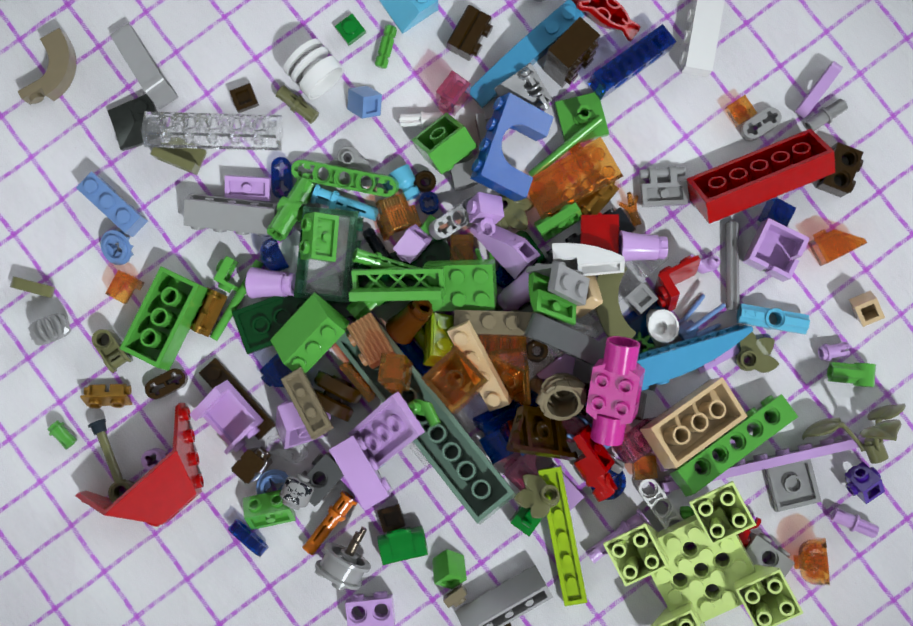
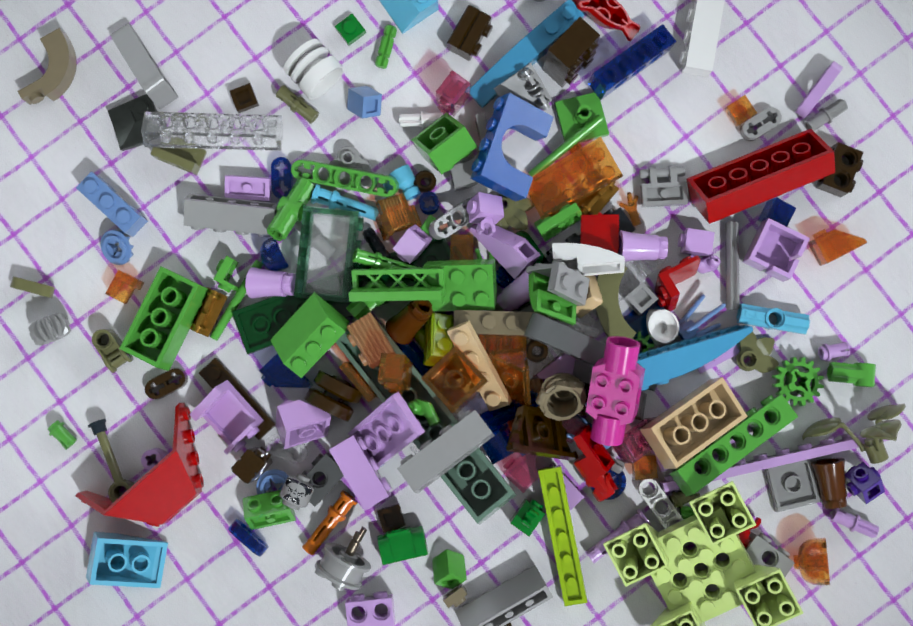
pearl gold hinge [80,384,132,409] -> none
dark tan tile [281,367,334,440] -> none
bright green bracket [299,212,339,262] -> none
olive plate [514,474,560,518] -> none
tan brick [849,290,885,327] -> none
none -> medium azure slope [86,532,168,588]
none -> light grey brick [397,410,495,494]
none -> olive pin [669,491,700,509]
none -> lavender brick [678,228,715,257]
none -> bright green gear [772,357,824,406]
none -> reddish brown plant [811,458,847,509]

